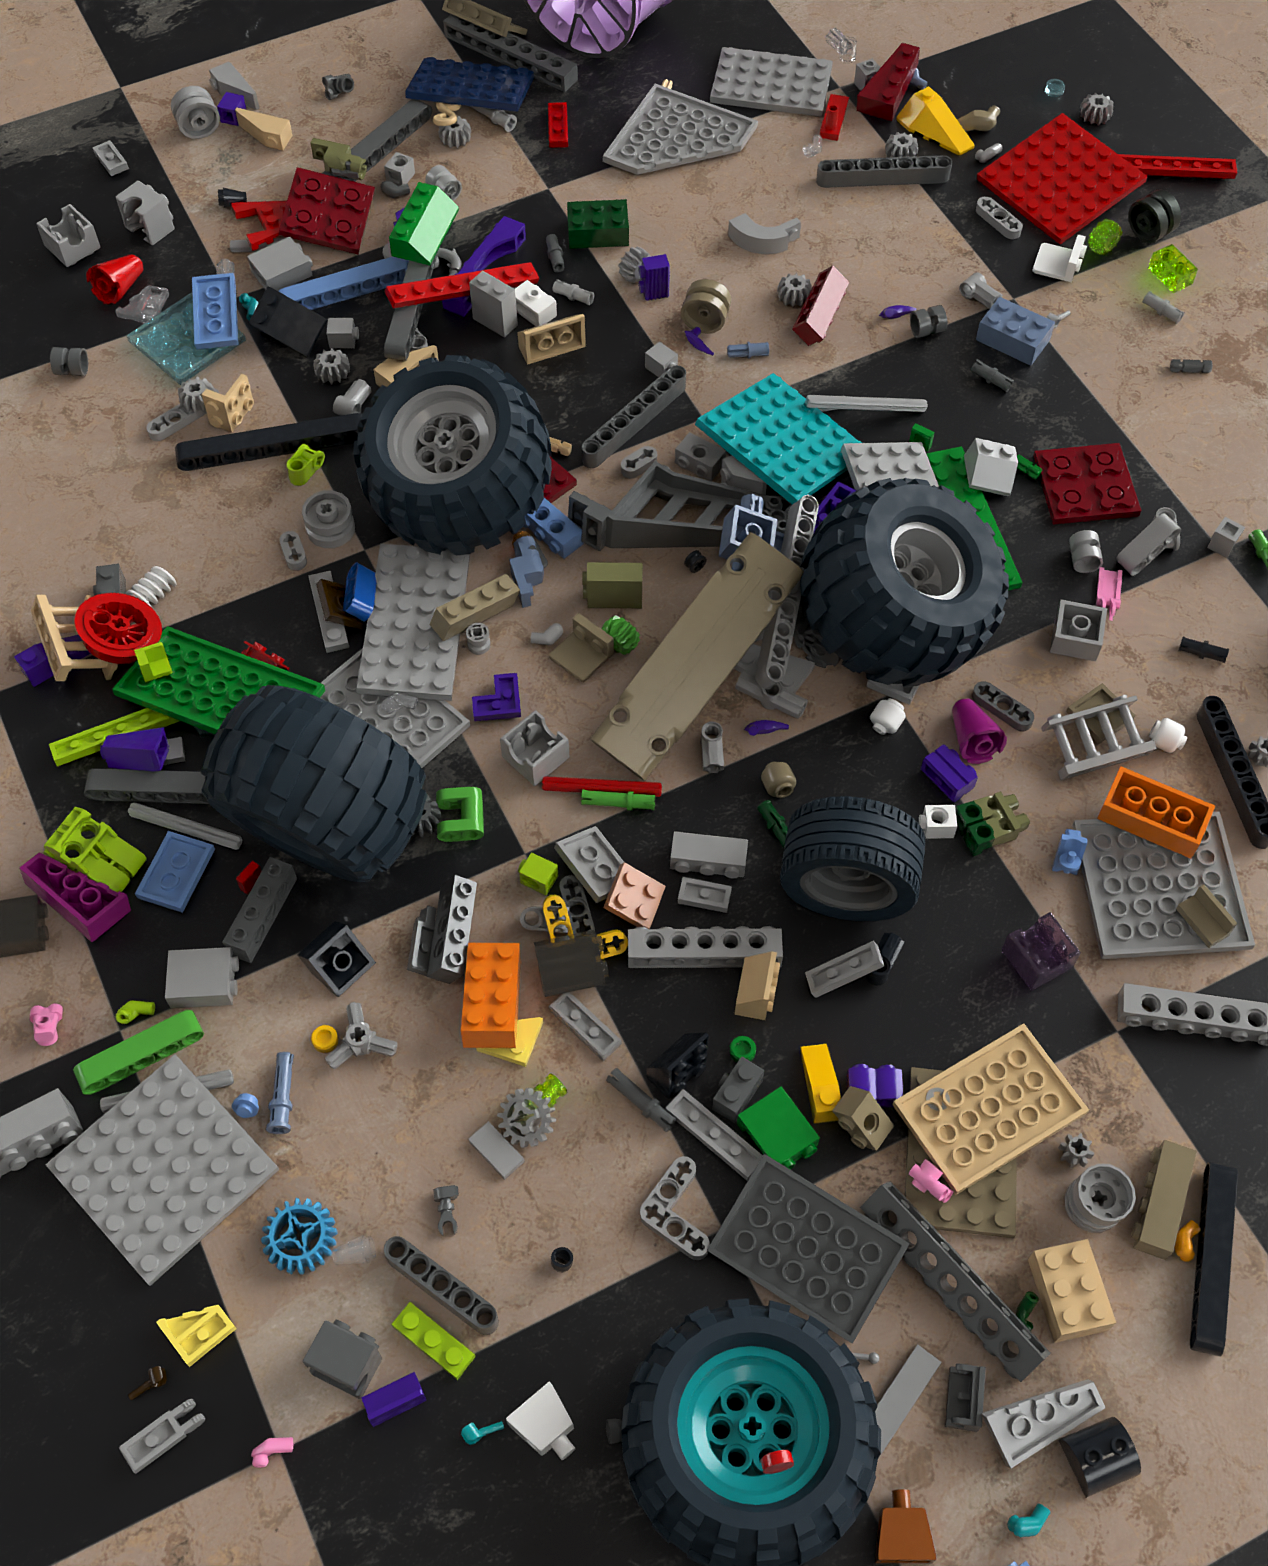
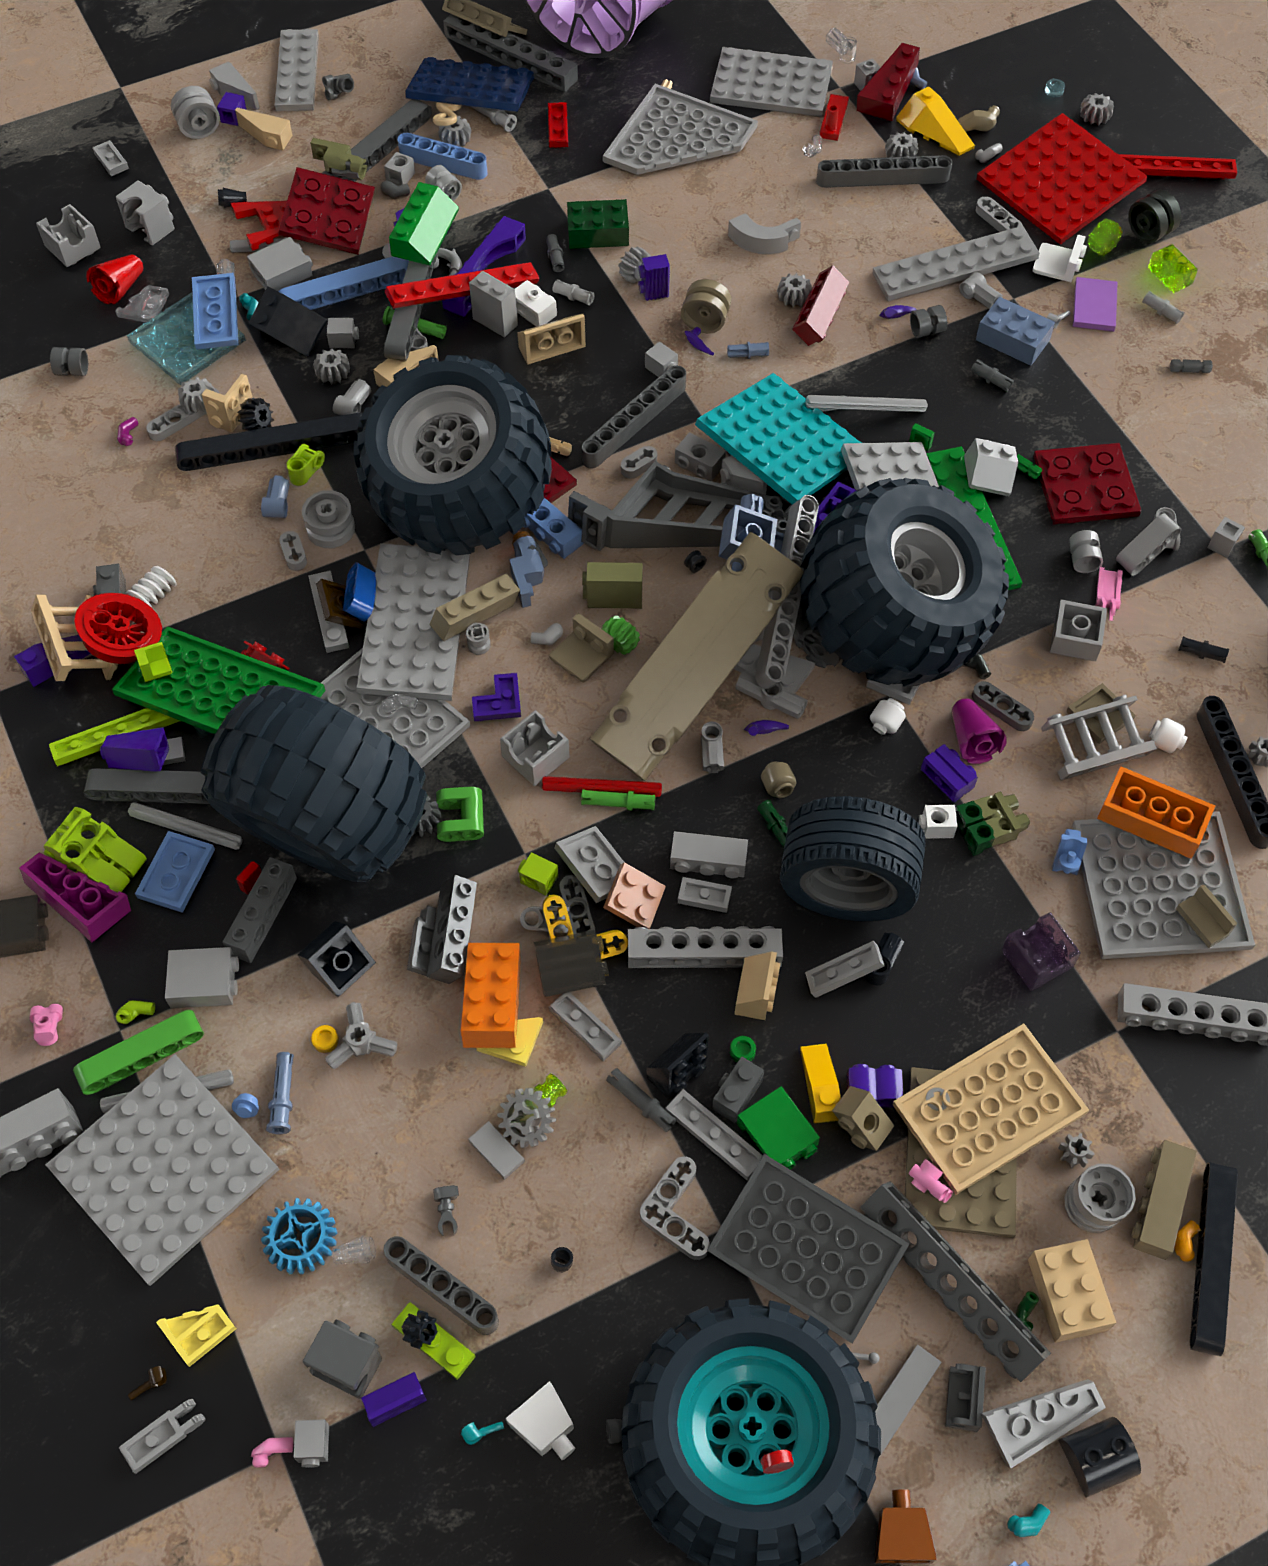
none -> magenta arm [117,417,139,446]
none -> black gear [237,398,274,431]
none -> sand blue piece [261,475,290,518]
none -> light grey plate [275,29,319,111]
none -> light grey brick [294,1419,329,1467]
none -> bright green pin [383,306,447,339]
none -> medium blue beam [398,133,488,180]
none -> black gear [401,1310,438,1349]
none -> light grey plate [873,226,1040,301]
none -> pearl dark grey arm [964,654,991,679]
none -> medium lavender tile [1073,277,1118,332]

